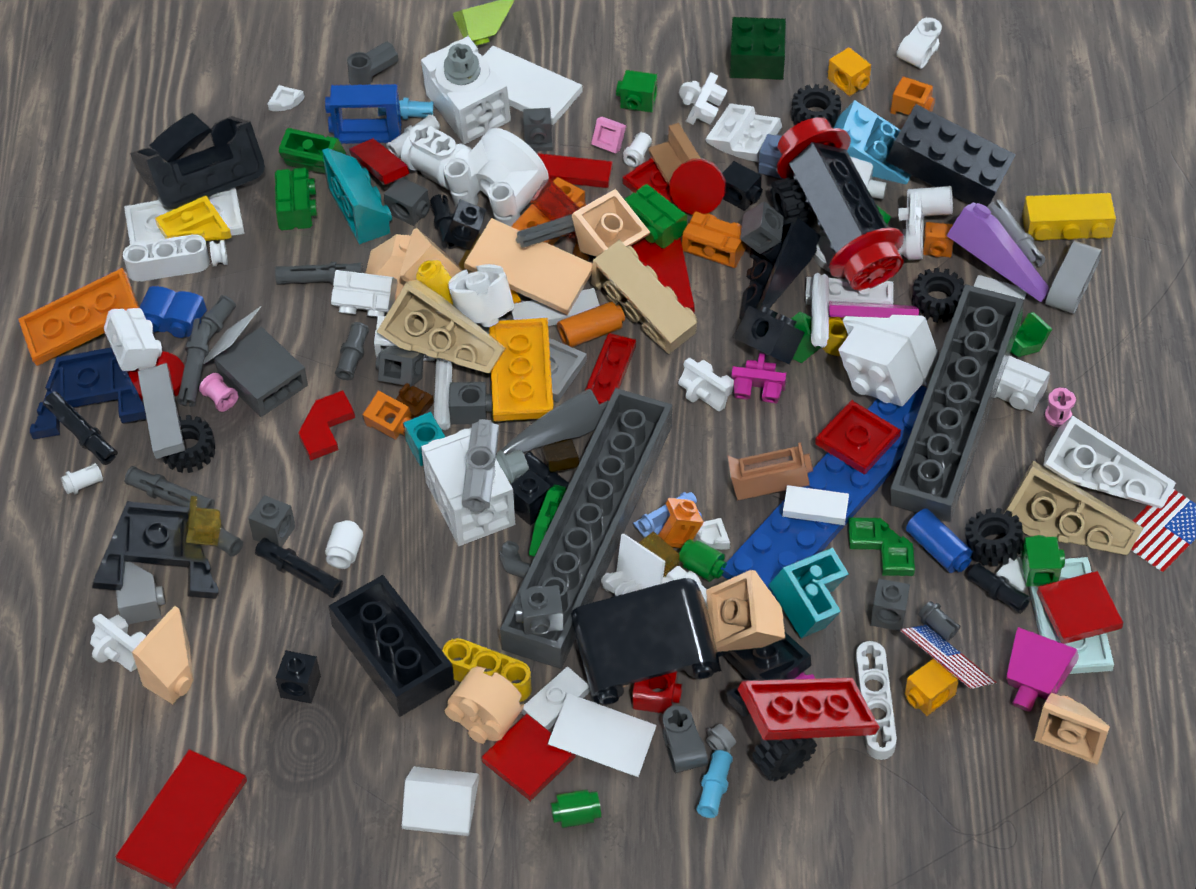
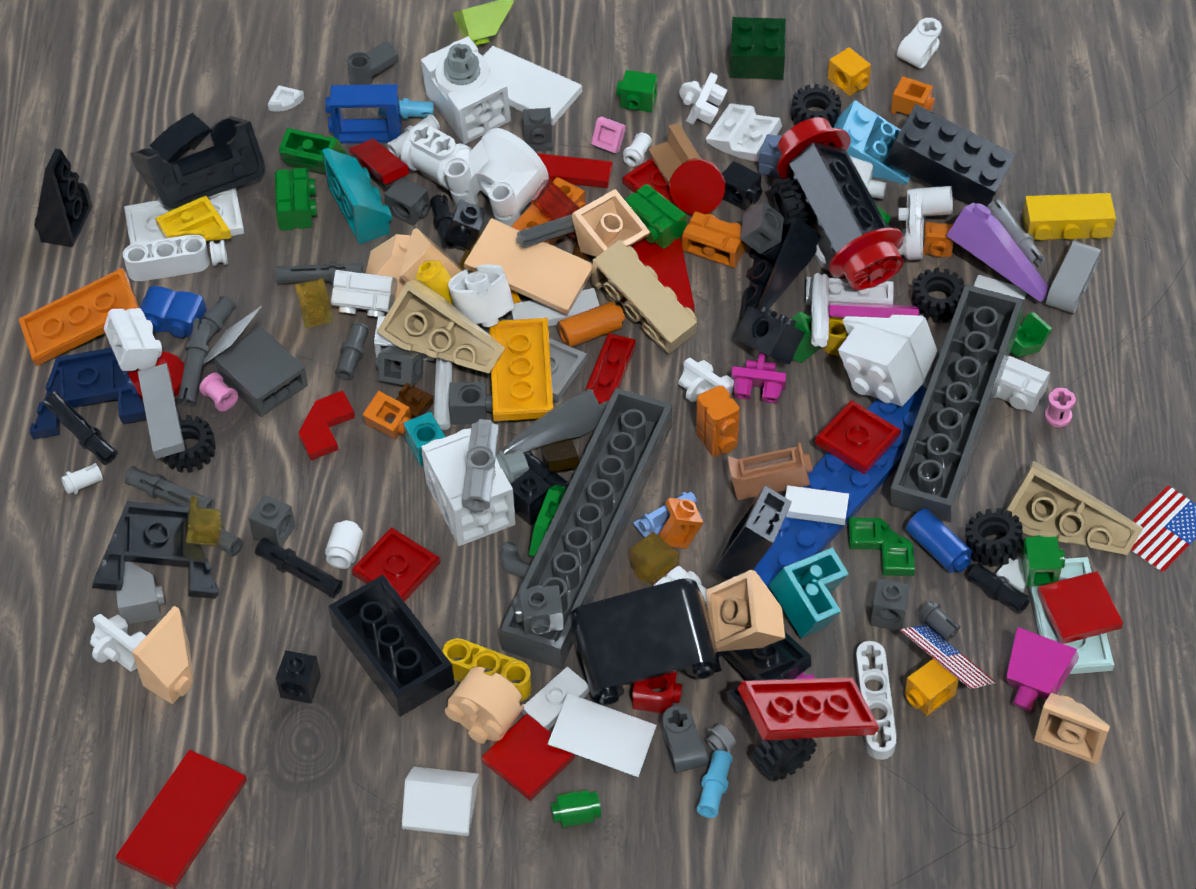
white hinge [601,534,665,596] -> none
green brick [678,539,727,582] -> none
white tile [695,518,730,550] -> none
white wedge [1043,416,1176,508] -> none
none -> black wedge [35,148,92,248]
none -> clear yellow brick [295,278,333,328]
none -> red tile [351,527,440,602]
none -> orange brick [696,385,740,456]
none -> black window [713,486,792,580]

